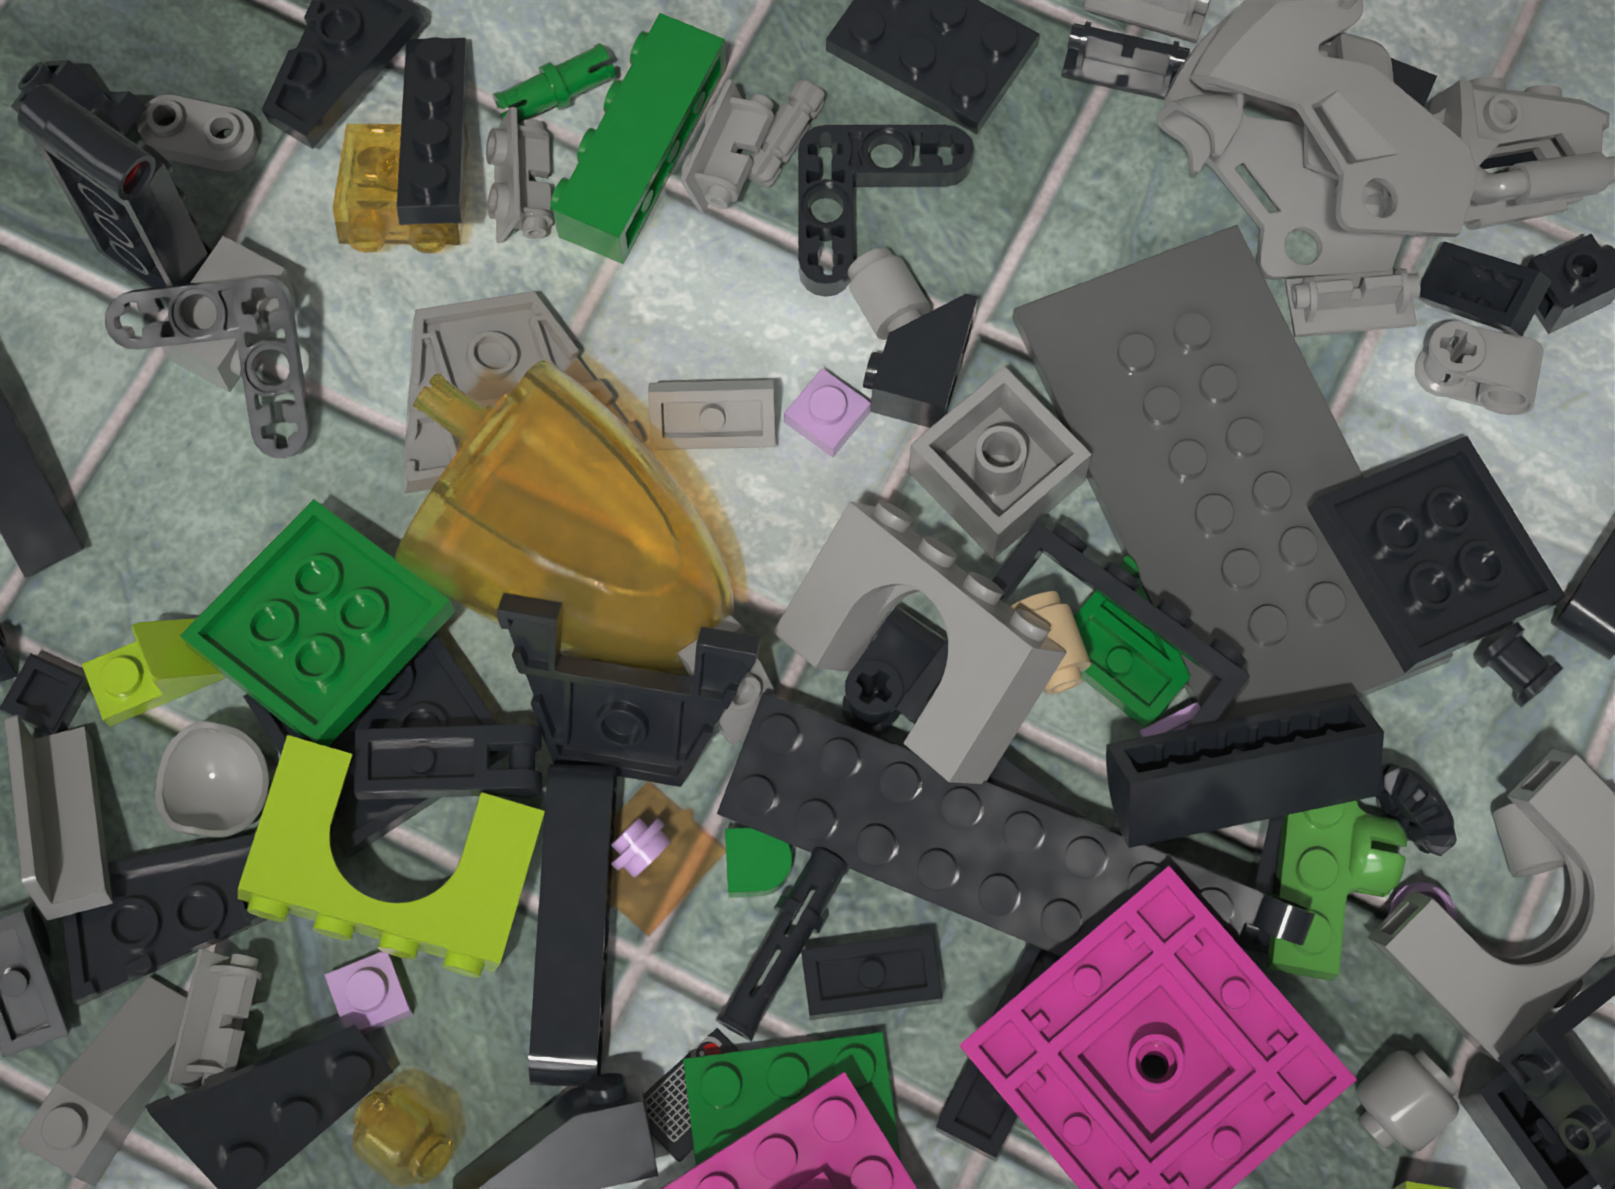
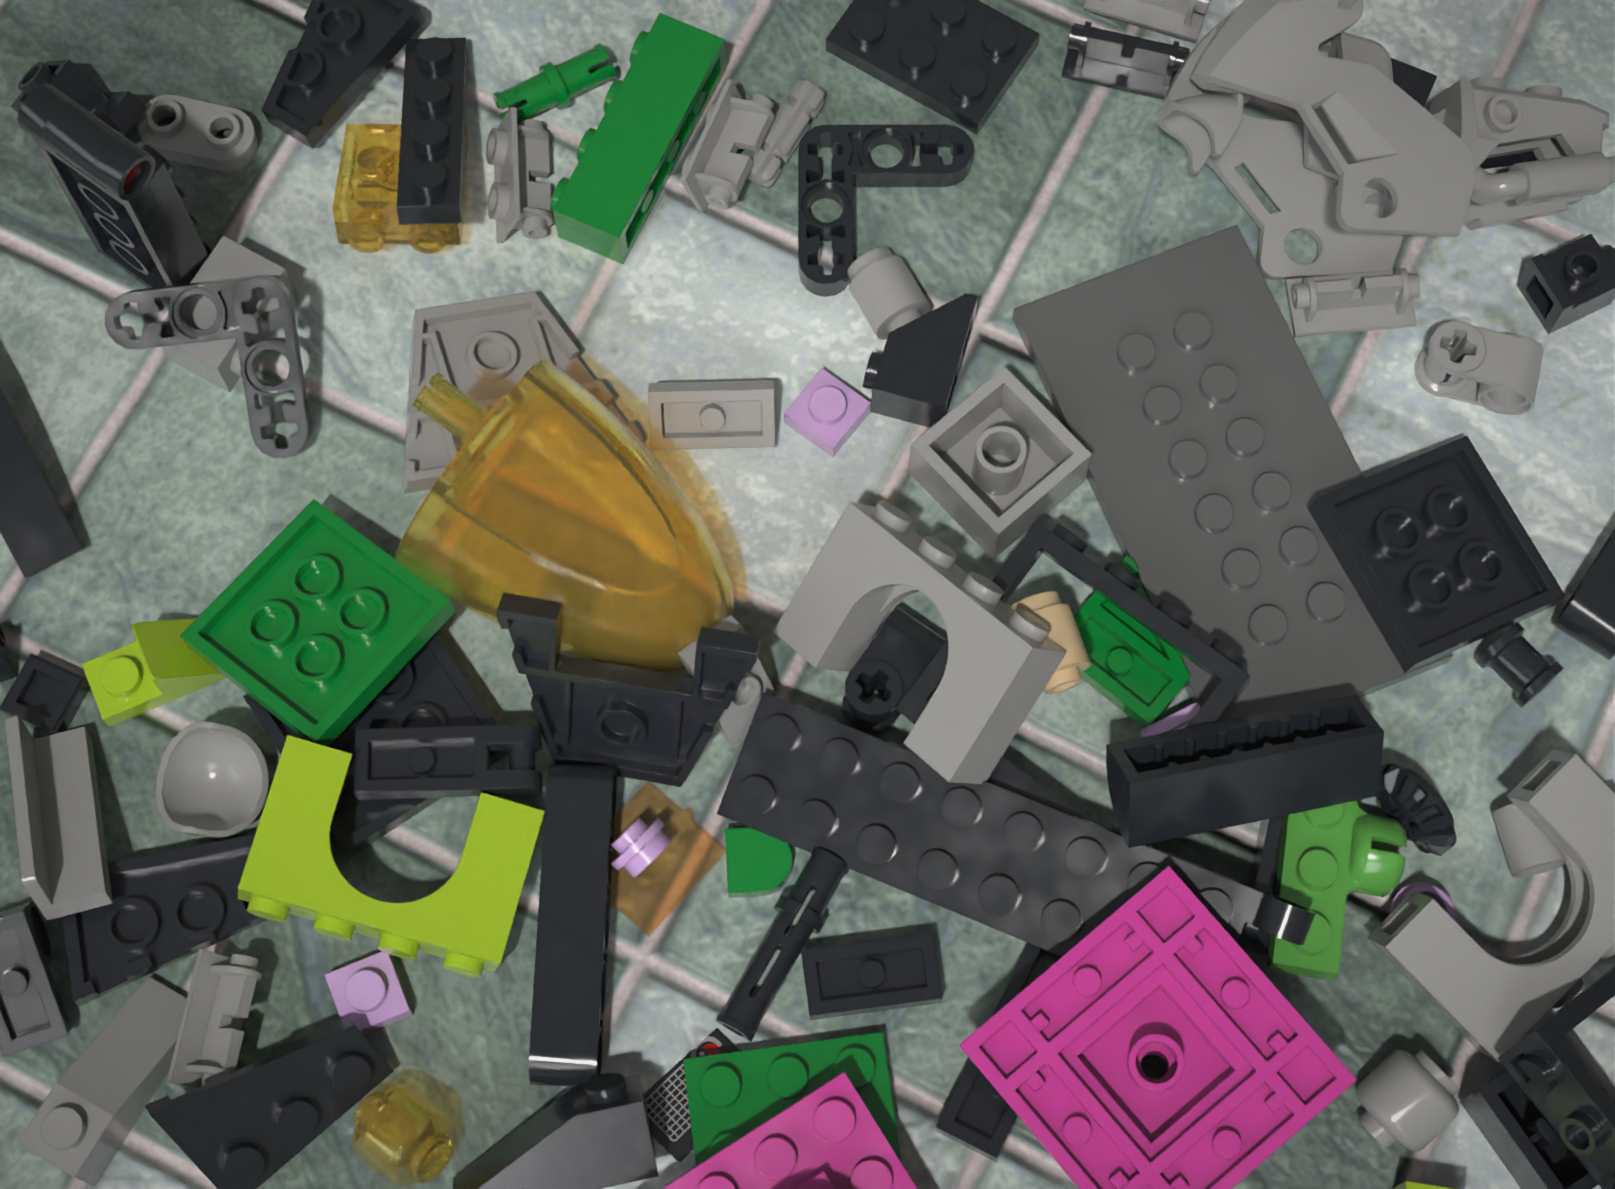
black tile [1419,241,1552,337] -> none

